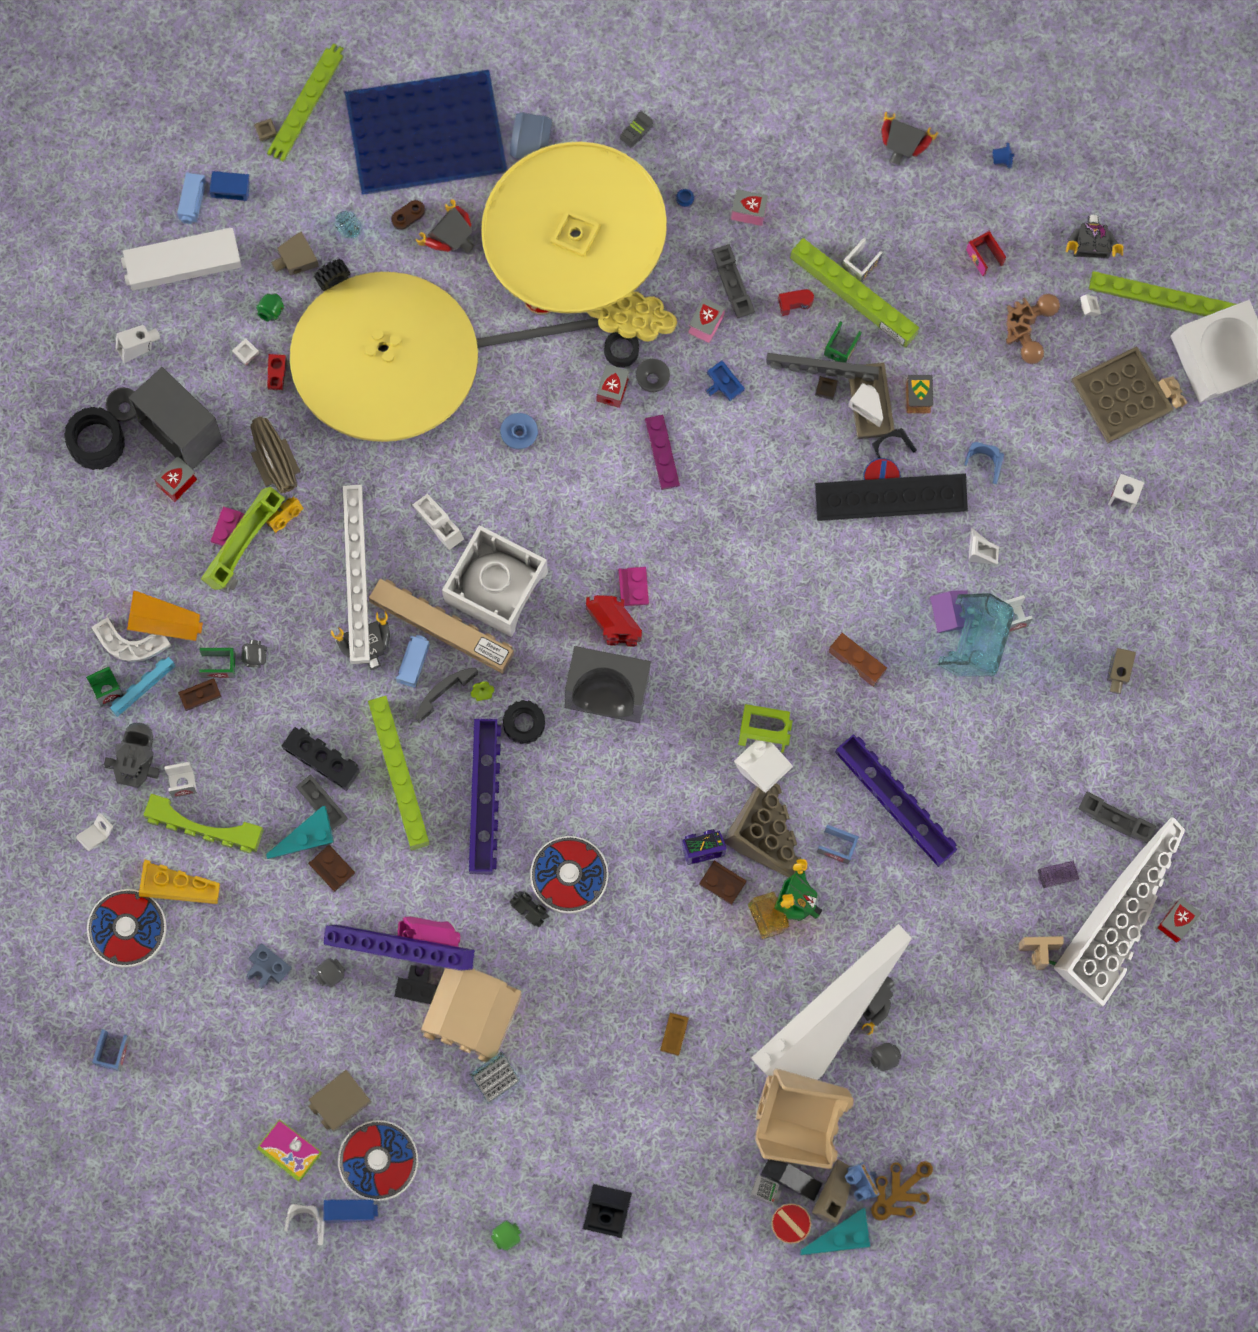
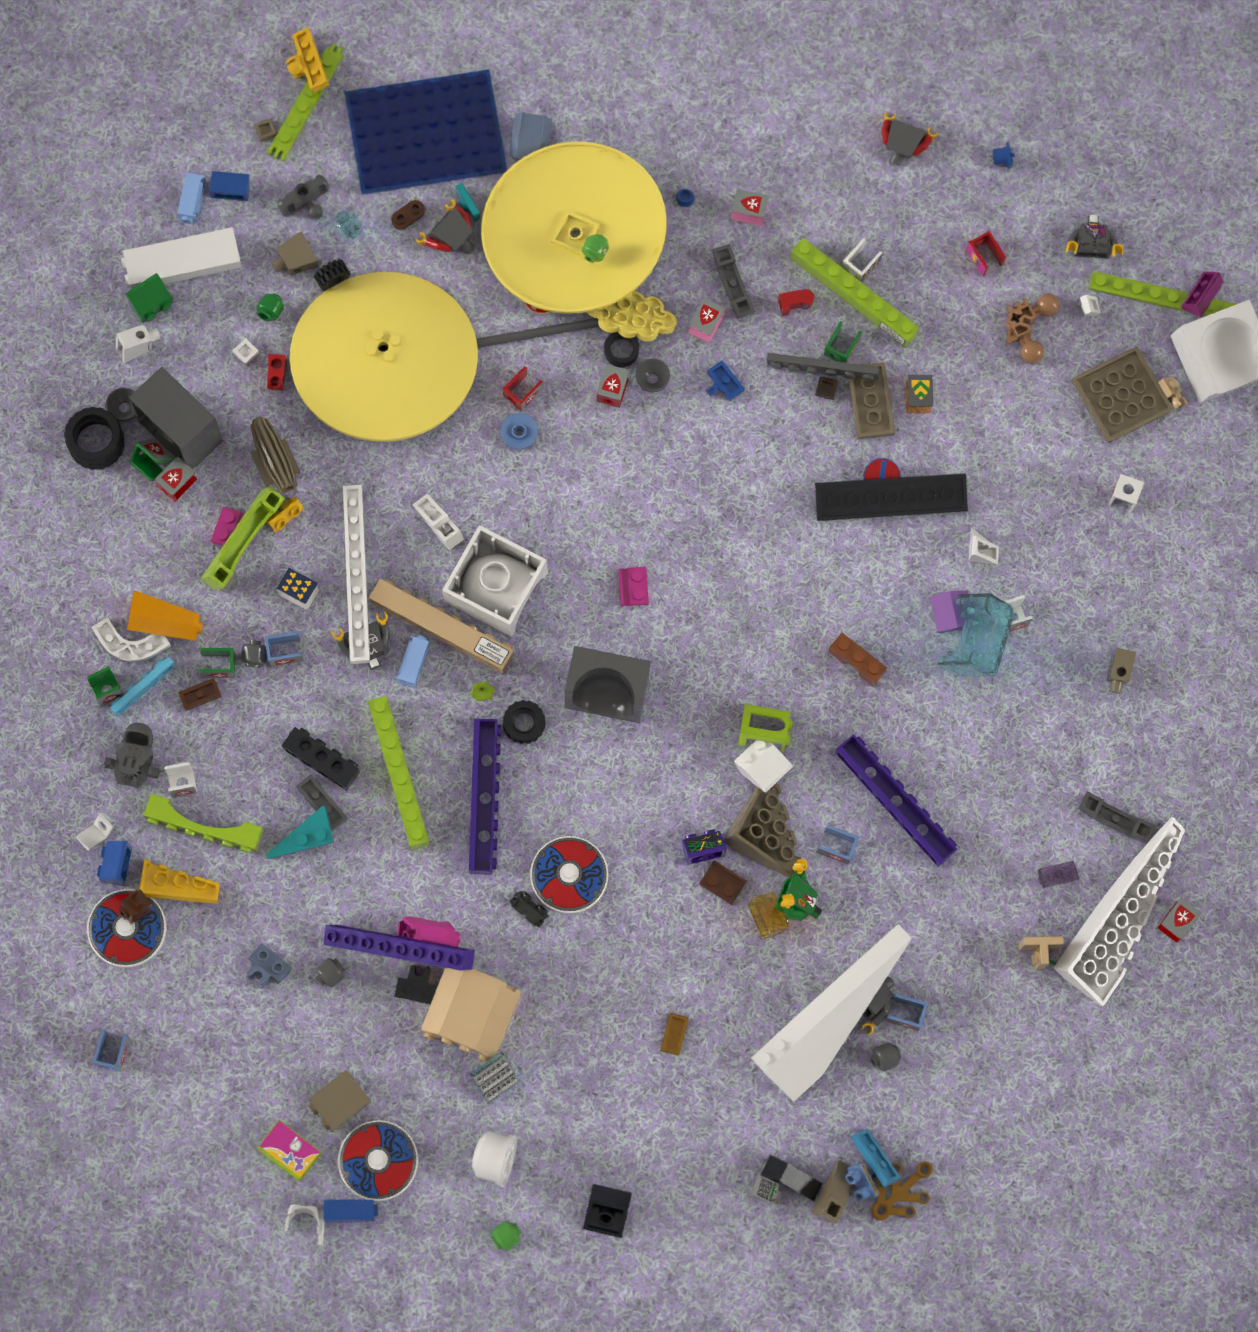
reddish brown plate [308,845,355,892] -> none
dark grey slope [416,667,478,723] -> none
red brick [586,595,642,647] -> none
dark grey leg [619,110,653,148] -> none
magenta plate [645,415,680,490] -> none
tan windscreen [755,1069,853,1169] -> none
red piece [771,1203,811,1244] -> none
teal wing [800,1208,870,1255] -> none
white slope [849,383,883,427] -> none
black helmet [872,428,917,458] -> none
medium blue helmet [964,442,1004,484] -> none
none -> blue slope [97,841,132,886]
none -> reddish brown brick [119,889,152,924]
none -> green slope [125,273,173,323]
none -> green piece [129,438,175,481]
none -> medium blue piece [265,632,303,667]
none -> dark grey piece [277,175,329,219]
none -> piece [277,568,319,610]
none -> yellow plate [286,27,330,93]
none -> teal plate [456,183,480,222]
none -> white wheel [472,1131,517,1187]
none -> red piece [503,366,544,412]
none -> bright green head [582,234,609,263]
none -> dark azure plate [851,1129,901,1187]
none -> medium blue piece [885,993,928,1031]
none -> magenta slope [1181,272,1223,317]

